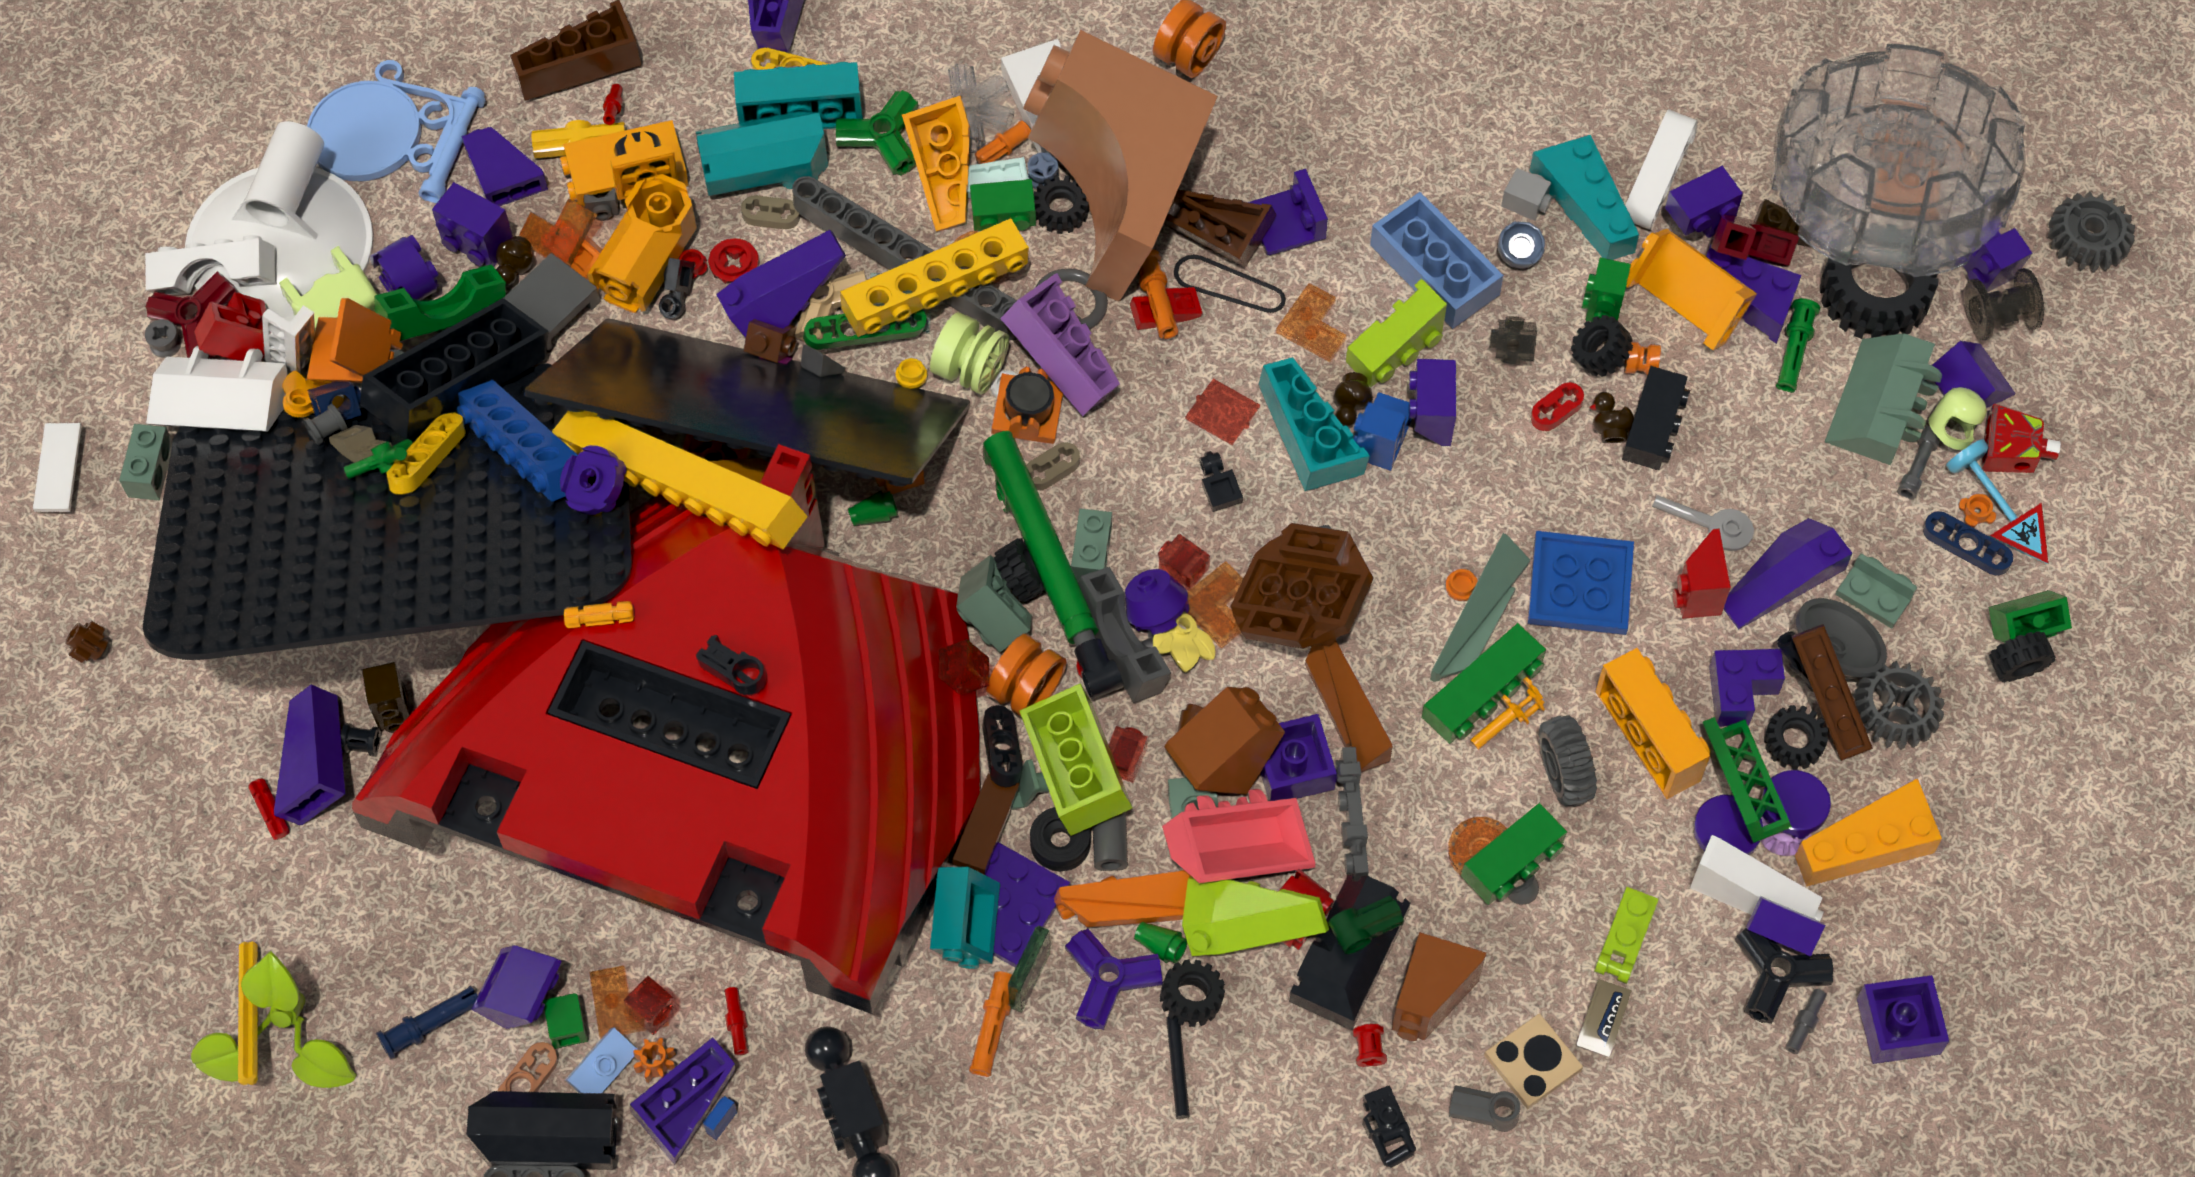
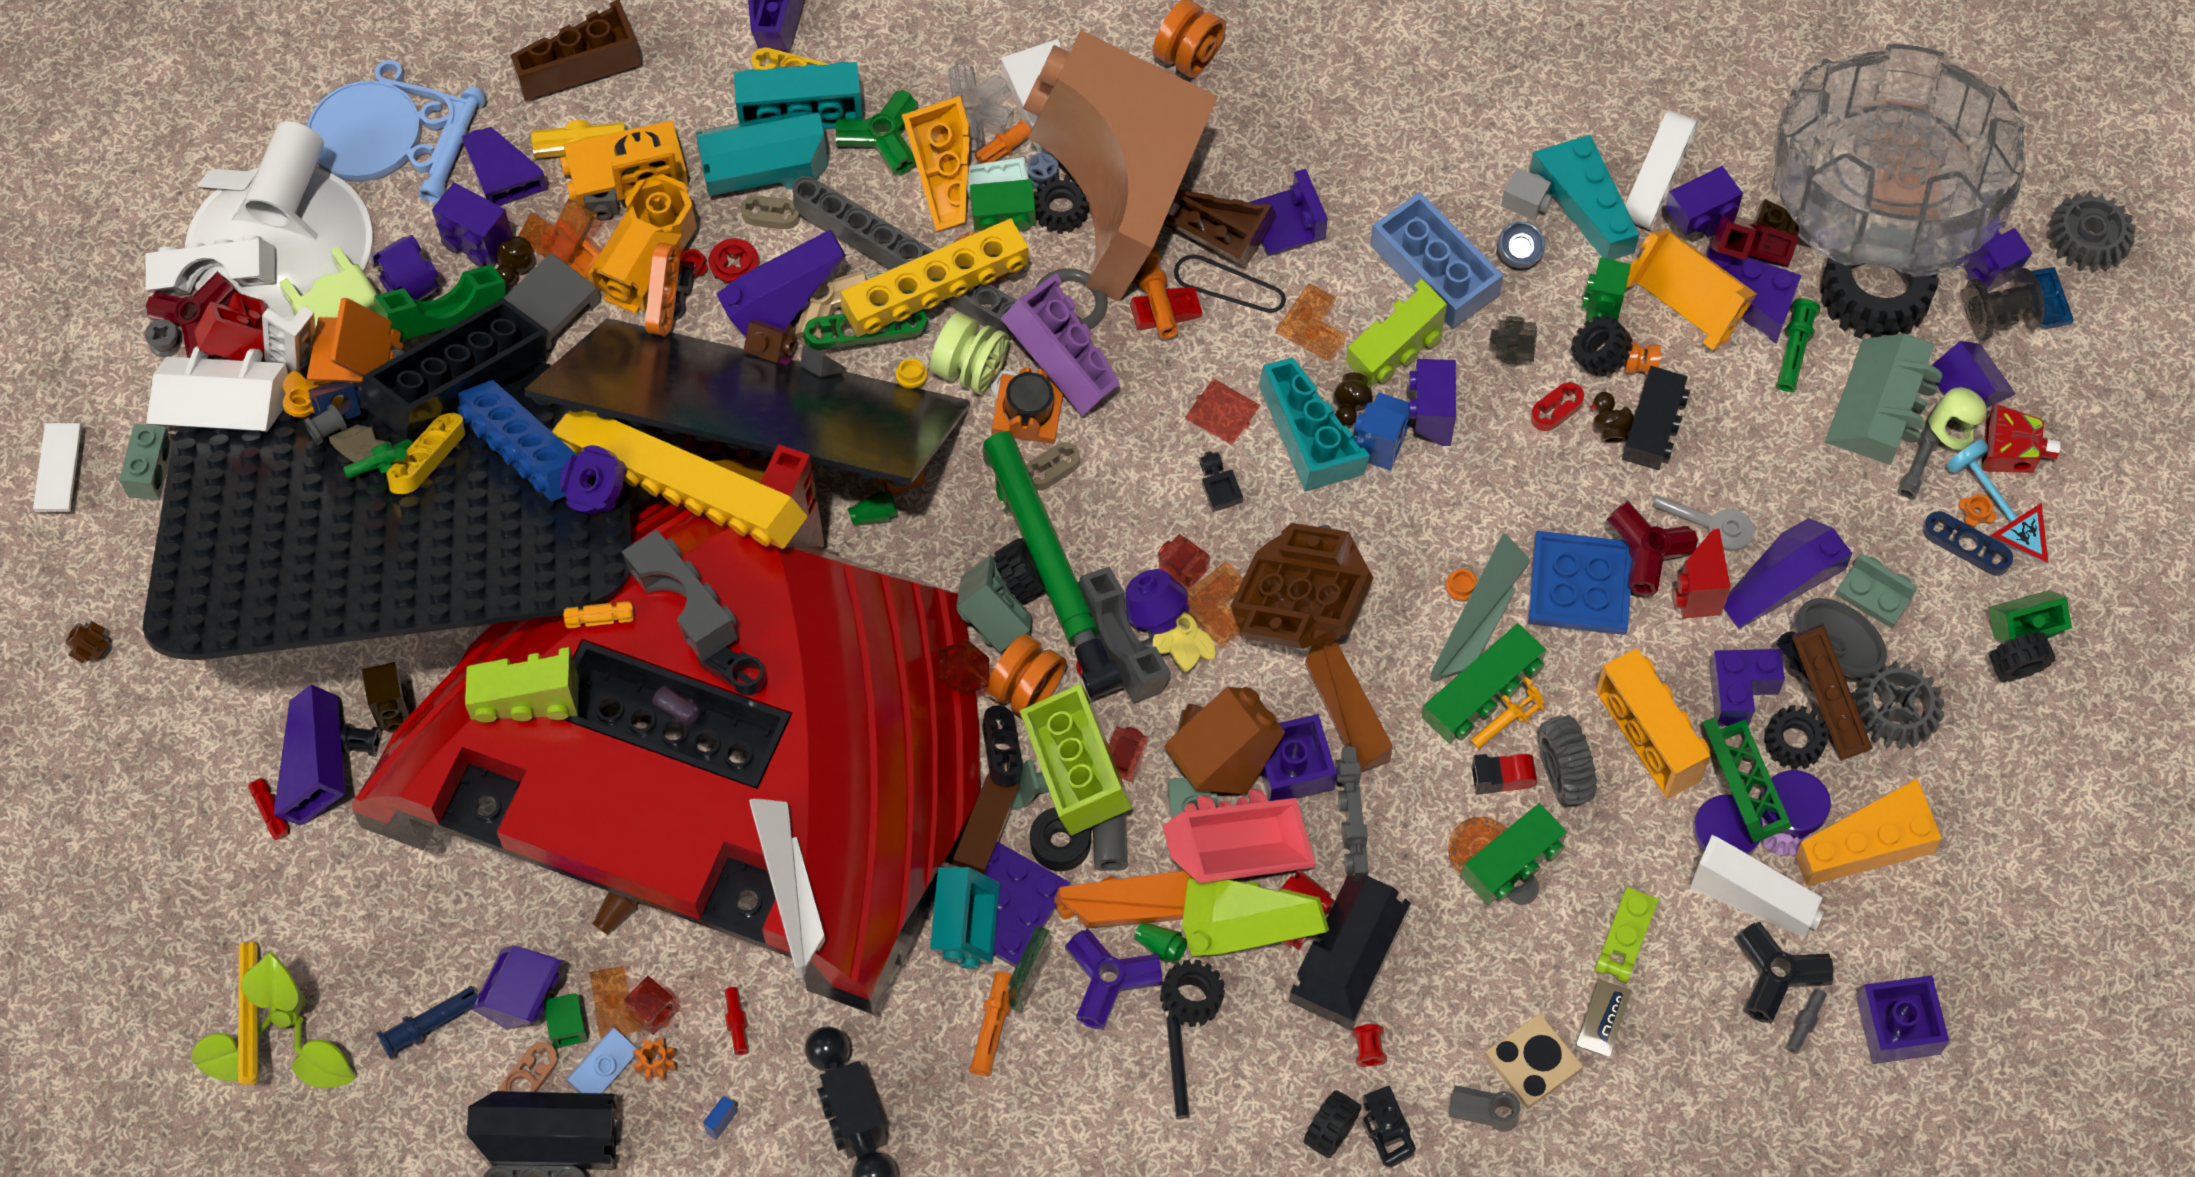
red bar [603,84,623,125] -> none
dark purple wedge [630,1037,735,1165] -> none
sand green brick [1071,508,1112,582] -> none
dark green piece [1328,896,1404,955] -> none
dark orange slope [1391,932,1486,1041] -> none
dark purple tile [1746,896,1826,956] -> none
none -> white sticker [196,169,257,191]
none -> lime wedge [465,647,579,723]
none -> reddish brown cone [592,891,637,936]
none -> dark grey arch [621,529,738,662]
none -> orange beam [645,242,680,336]
none -> clear purple pin [653,686,700,726]
none -> white wedge [749,799,825,978]
none -> black tyre [1304,1090,1361,1158]
none -> leg [1471,754,1538,795]
none -> dark red piece [1606,500,1699,595]
none -> clear blue tile [2023,267,2074,330]

